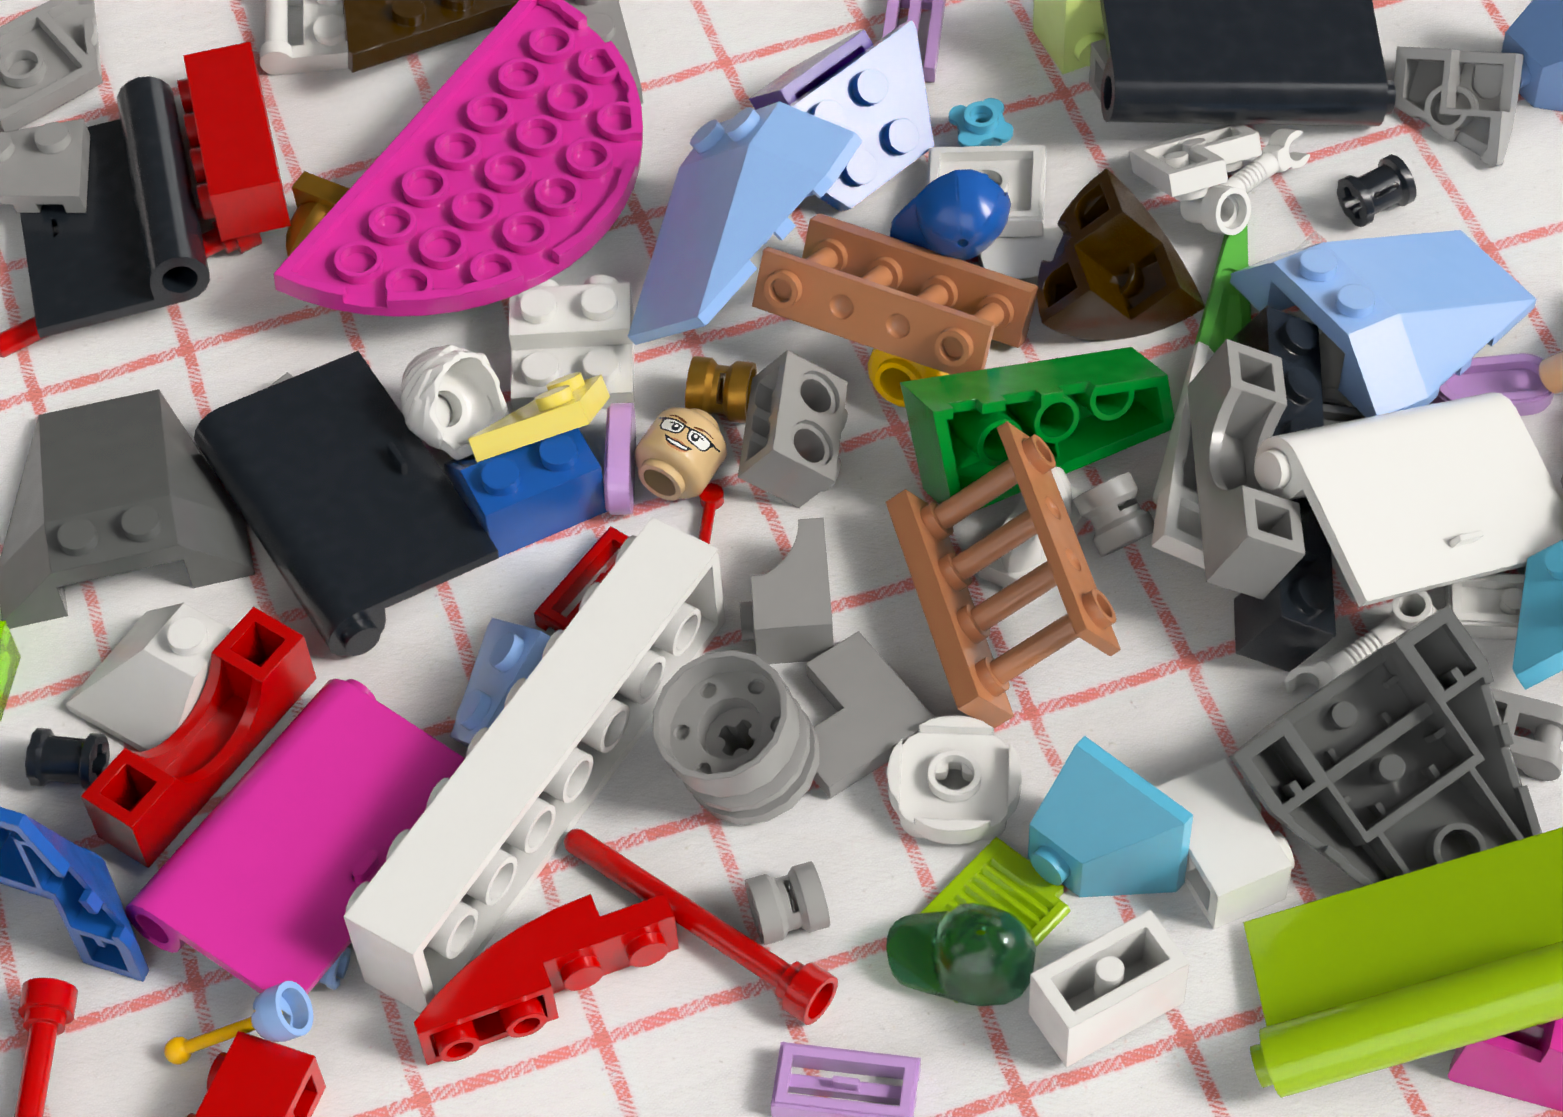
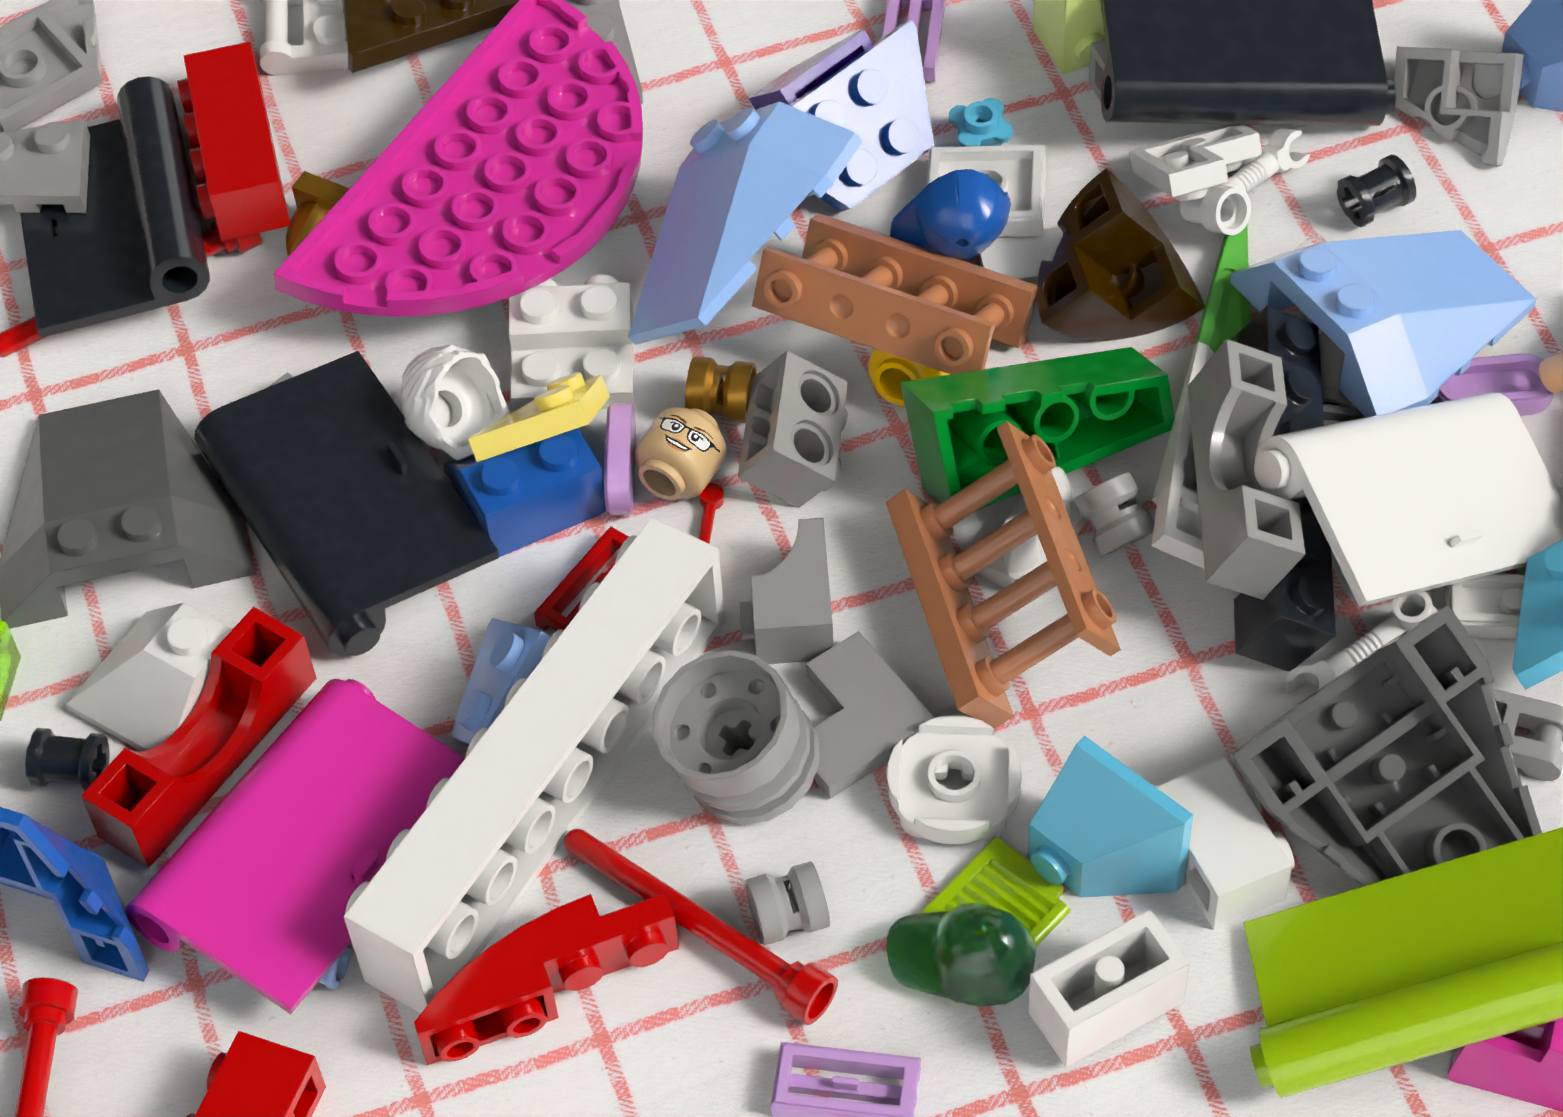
light blue hinge [164,981,313,1065] -> none

